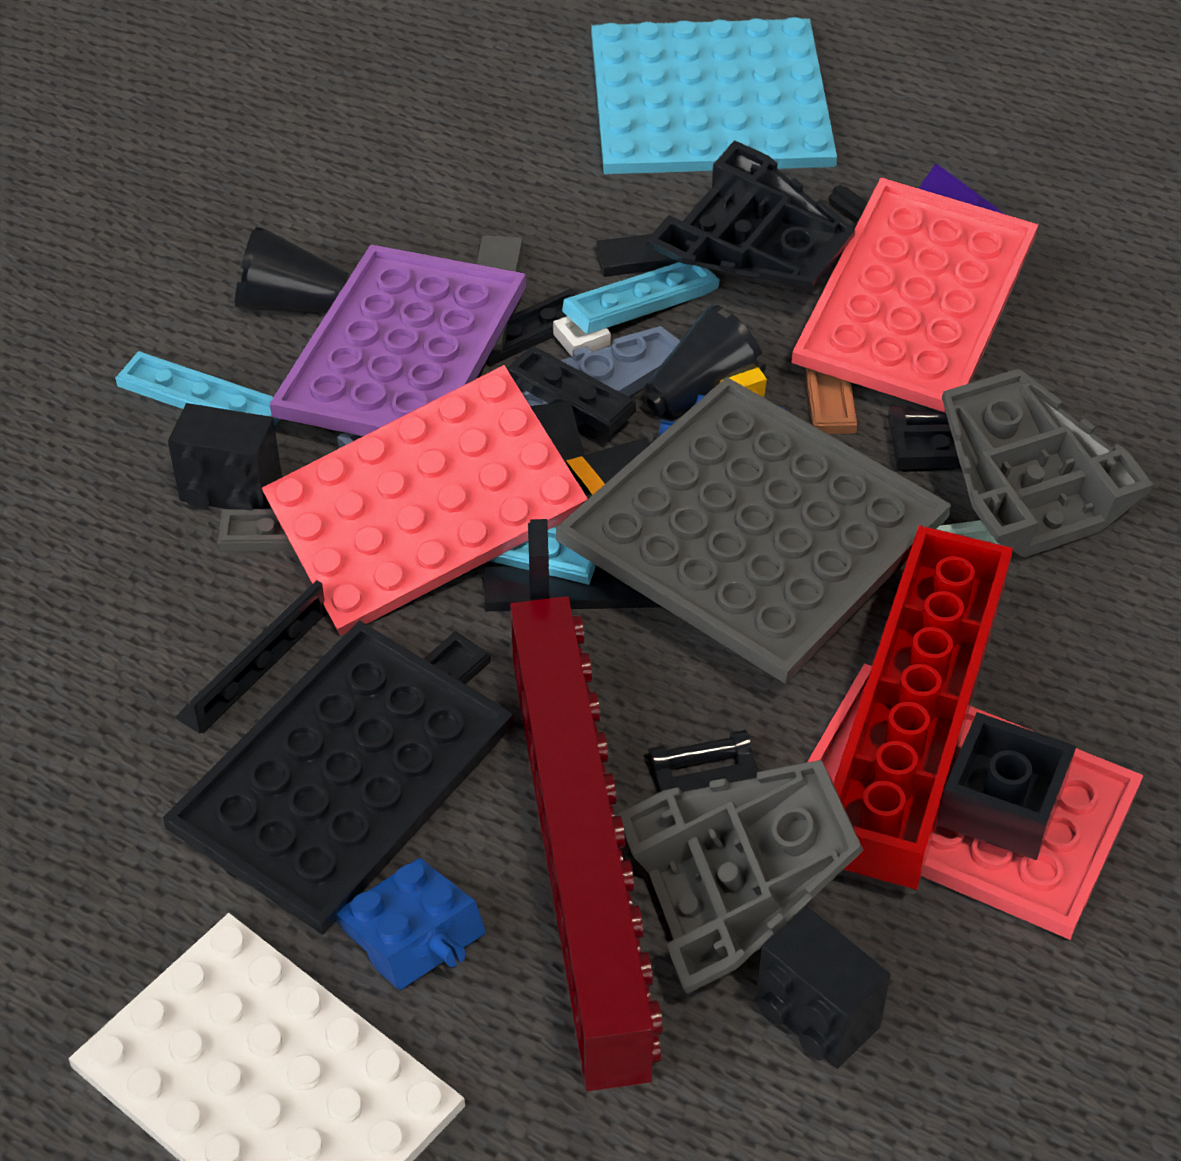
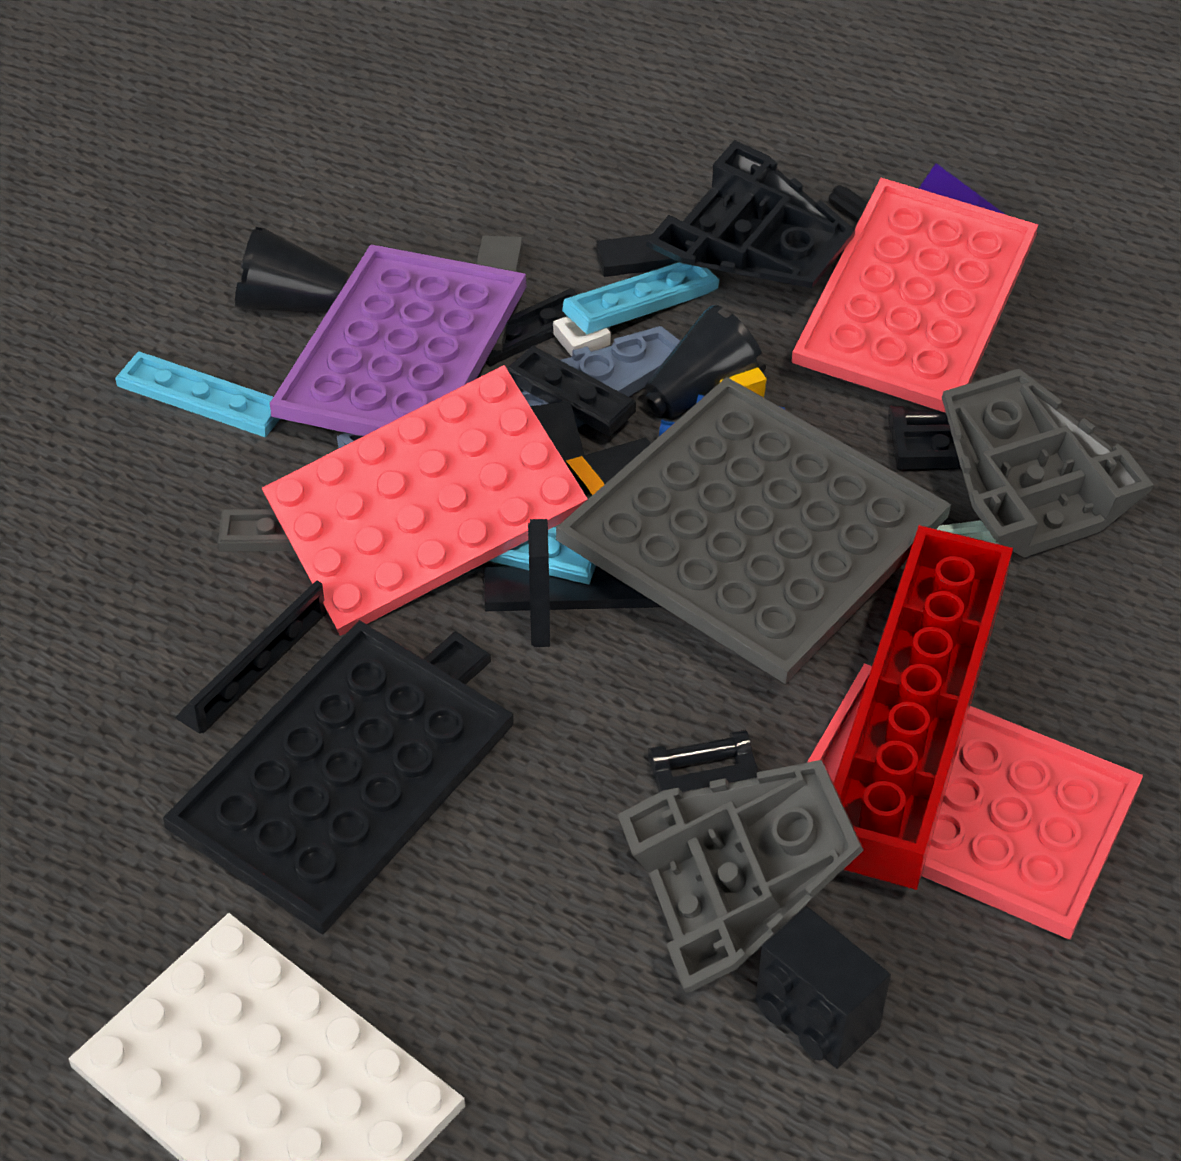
black brick [168,403,282,511] -> none
blue plate [336,858,486,991] -> none
dark red brick [510,596,663,1092] -> none
medium azure plate [591,17,837,174] -> none
nougat tile [805,368,857,434] -> none
black brick [937,712,1076,860] -> none

